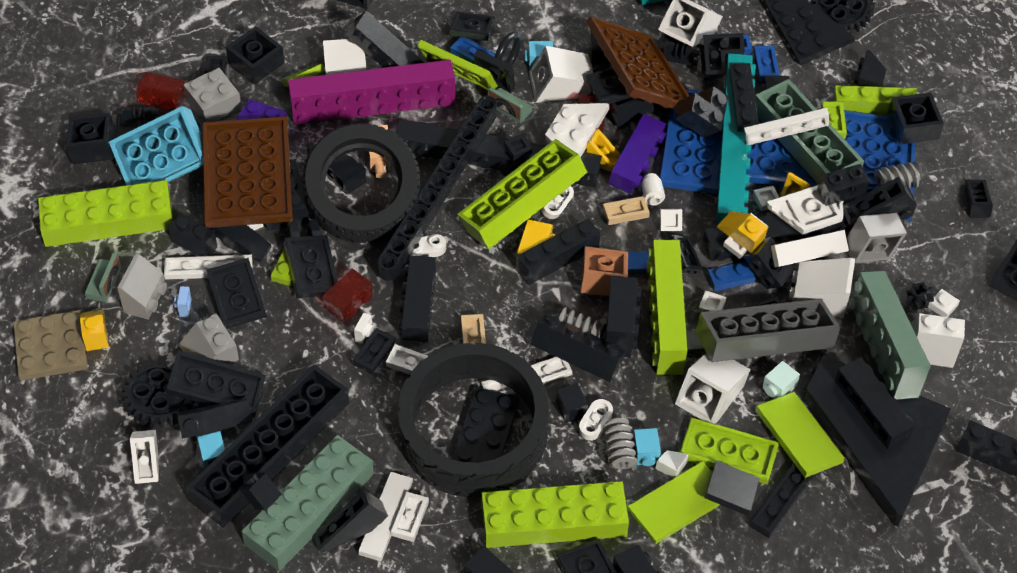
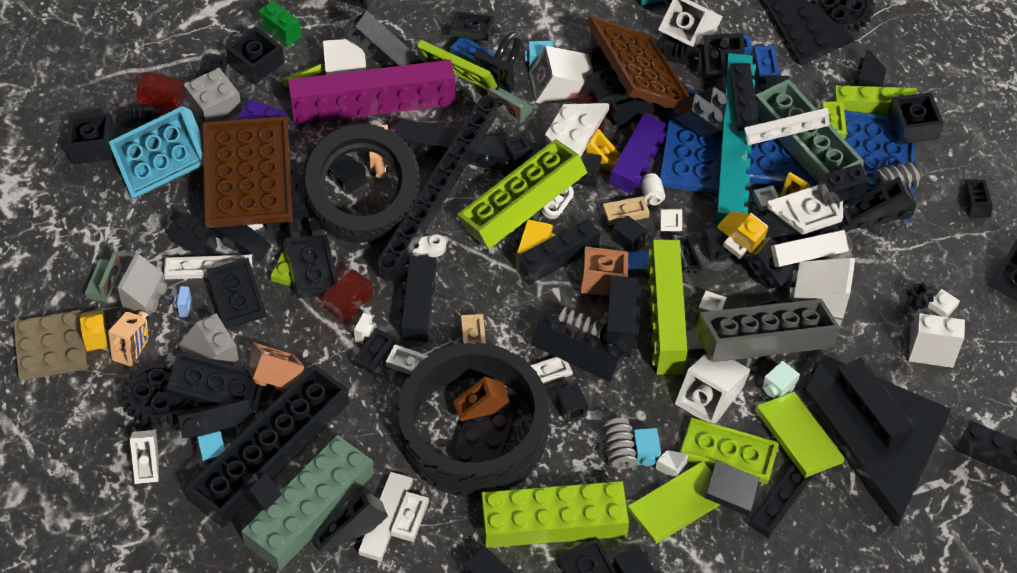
lime brick [38,180,173,247] -> none
white plate [579,399,613,440] -> none
blue plate [707,261,756,291] -> none
light grey brick [846,213,907,263] -> none
sand green brick [849,271,931,399] -> none
none -> light nougat torso [109,311,150,367]
none -> nougat slope [248,342,304,392]
none -> green brick [258,1,302,47]
none -> dark orange slope [454,377,510,421]
none -> black brick [612,215,647,252]

